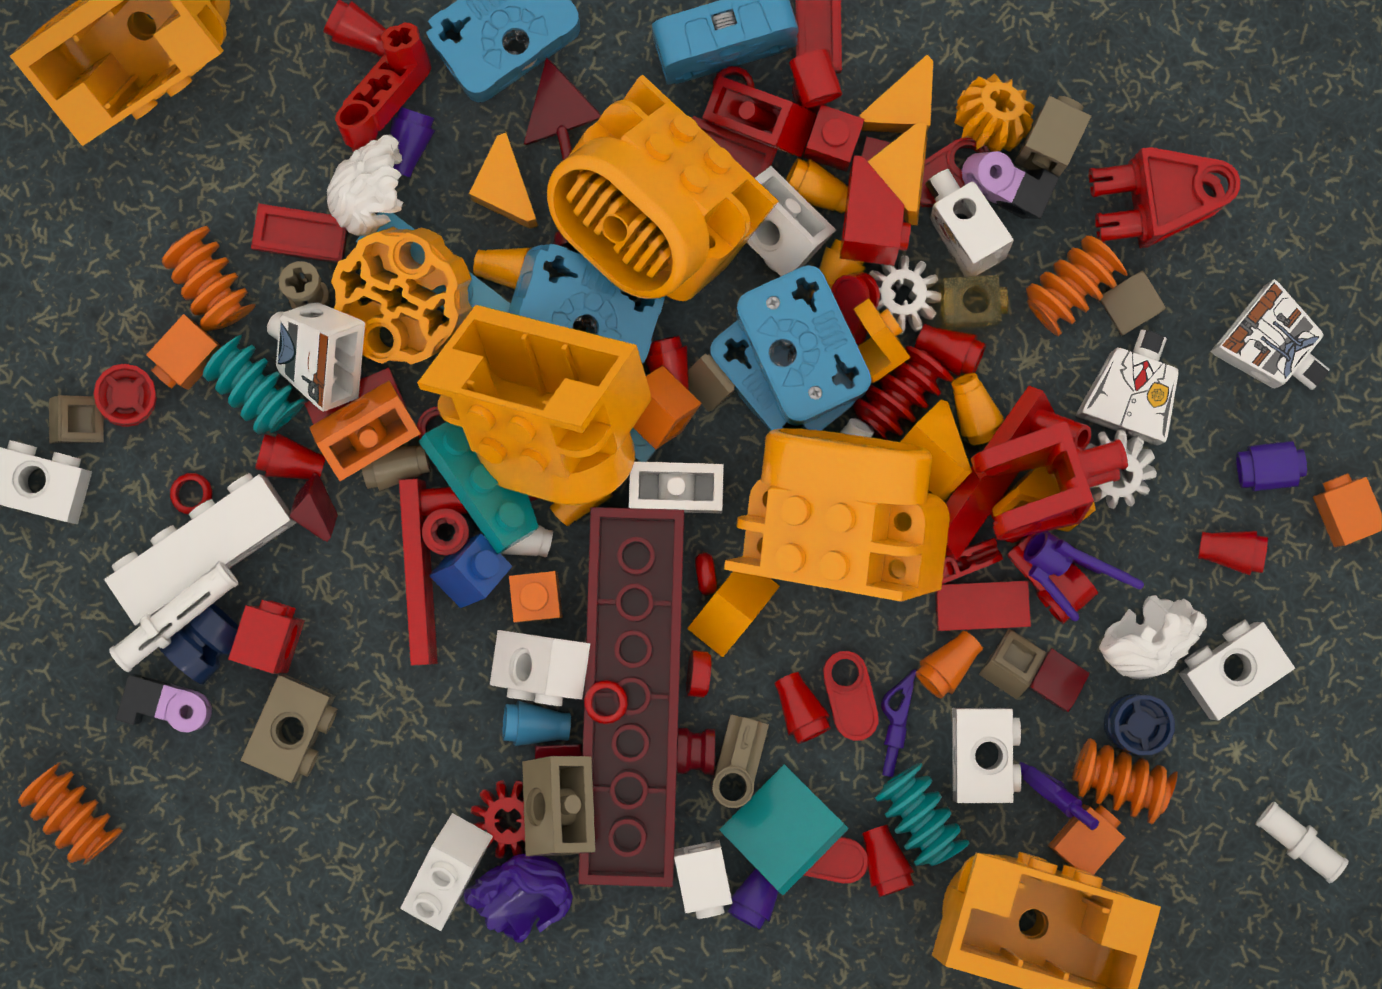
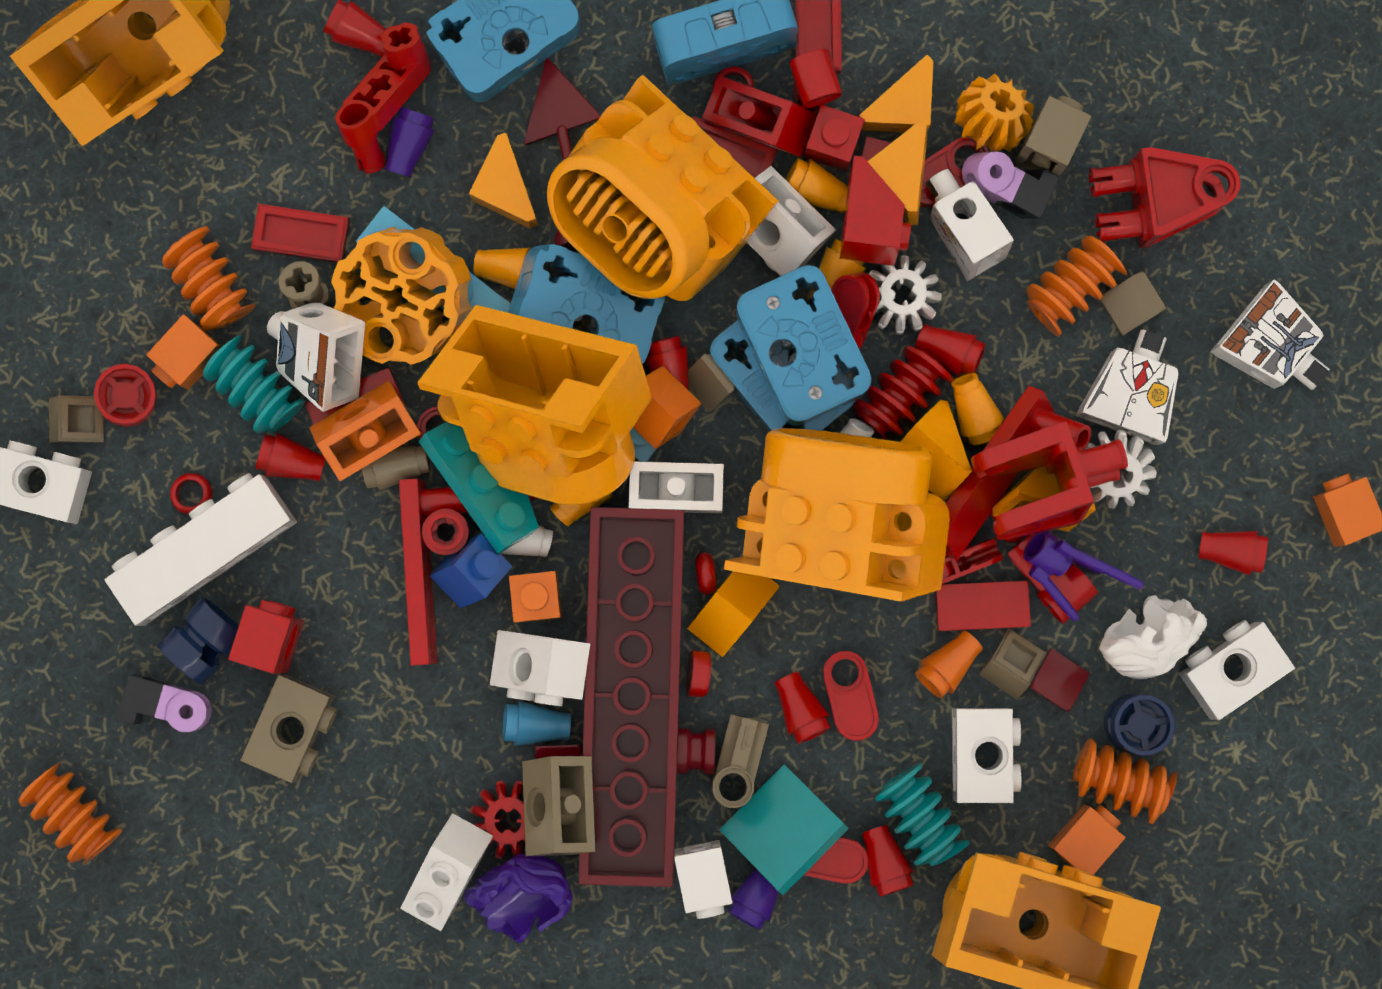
white pin [109,561,238,673] -> none
dark red slope [289,473,338,542] -> none
white hair [327,135,403,236] -> none
red piece [584,680,628,724] -> none
light orange bracket [854,298,911,383] -> none
dark purple hand [881,669,917,777] -> none
clear yellow brick [939,275,1008,329] -> none
dark purple hand [1019,761,1099,830] -> none
dark purple brick [1236,441,1307,491] -> none
white pin [1255,802,1349,884] -> none

